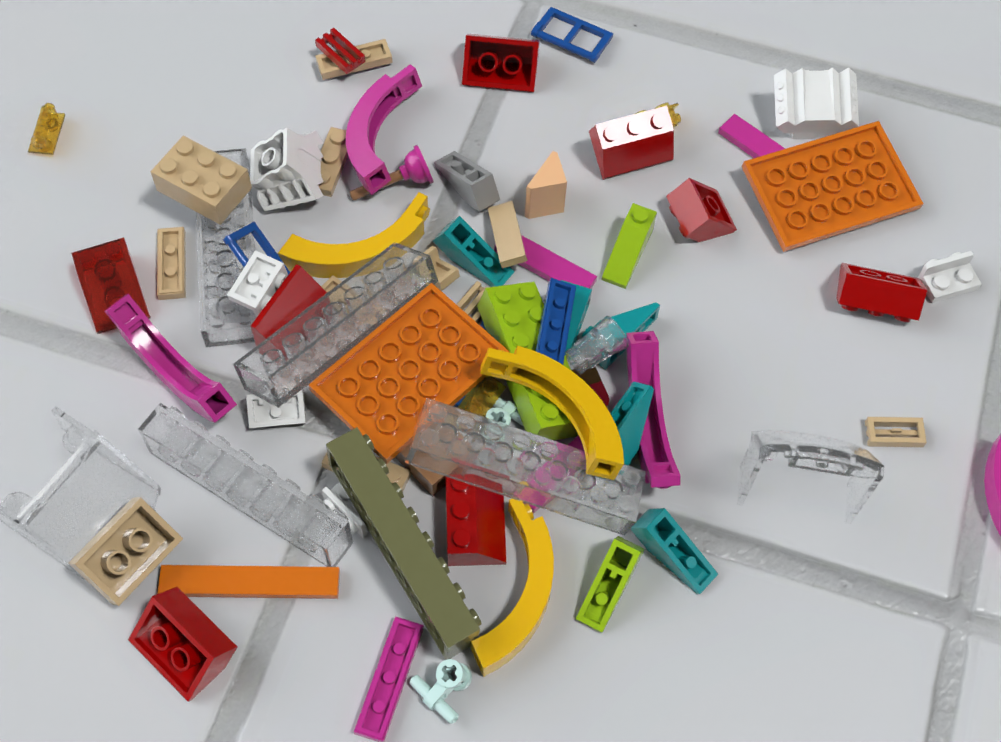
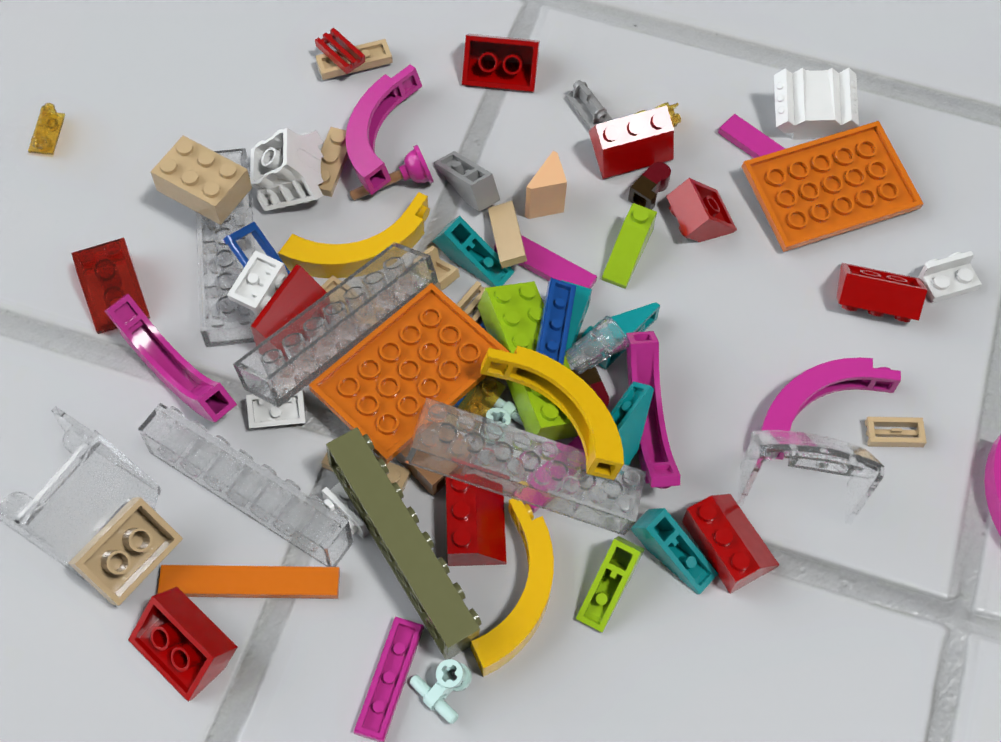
tan tile [157,227,186,300] -> none
blue window [531,7,614,63] -> none
none -> light grey hinge [566,80,613,129]
none -> leg [628,162,671,210]
none -> red slope [682,494,779,594]
none -> dark pink arch [755,357,901,460]

